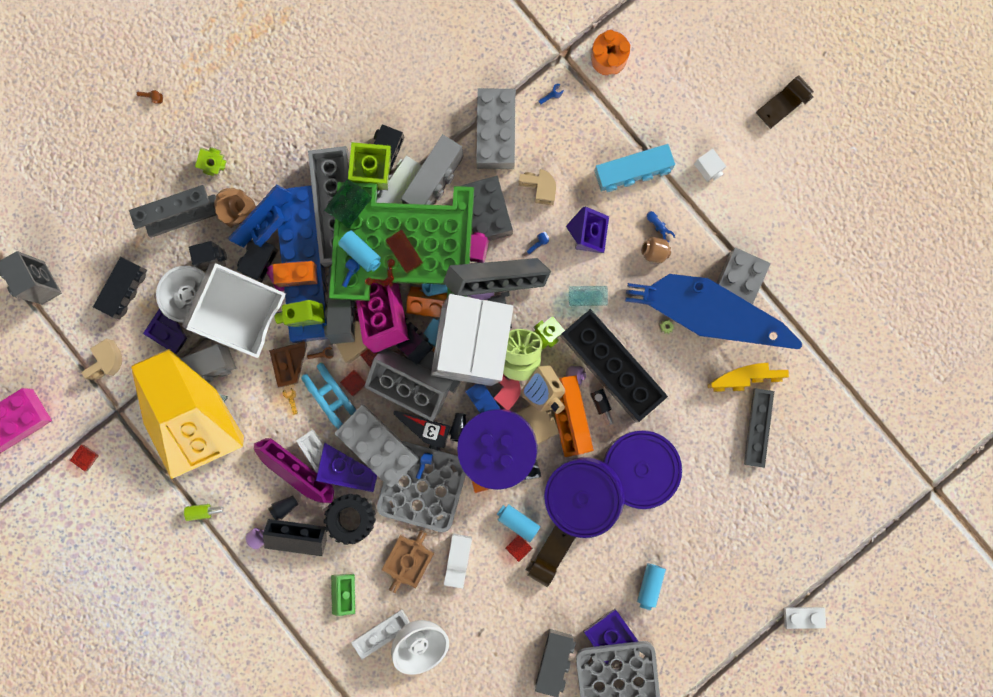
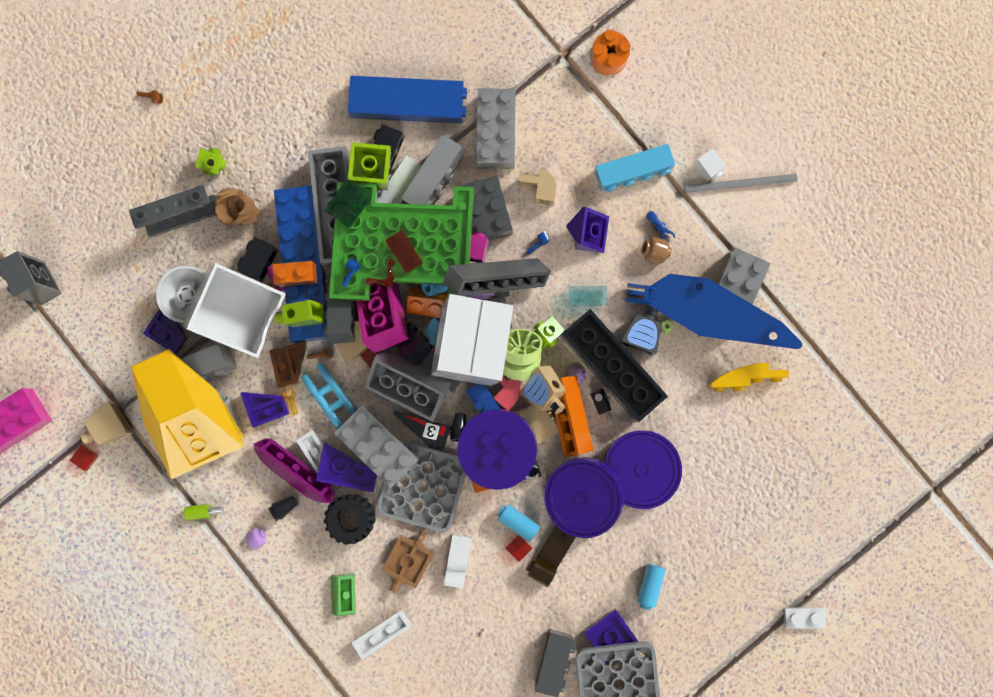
tan brick [81,338,122,380] -> none
black brick [93,256,147,320] -> none
black brick [189,241,227,272] -> none
blue bracket [228,184,292,248] -> none
black brick [263,519,327,556] -> none
medium azure brick [338,231,381,272] -> none
clear red tile [340,370,366,397] -> none
white piece [391,620,449,675] -> none
blue hand [416,453,433,479] -> none
blue hand [539,84,564,105] -> none
dark grey plate [744,388,775,468] -> none
dark brown door [756,75,814,129] -> none
none -> tan torso [80,401,133,445]
none -> dark purple wing [240,392,290,428]
none -> blue brick [348,76,467,124]
none -> torso [620,307,662,355]
none -> light grey piece [684,174,798,193]

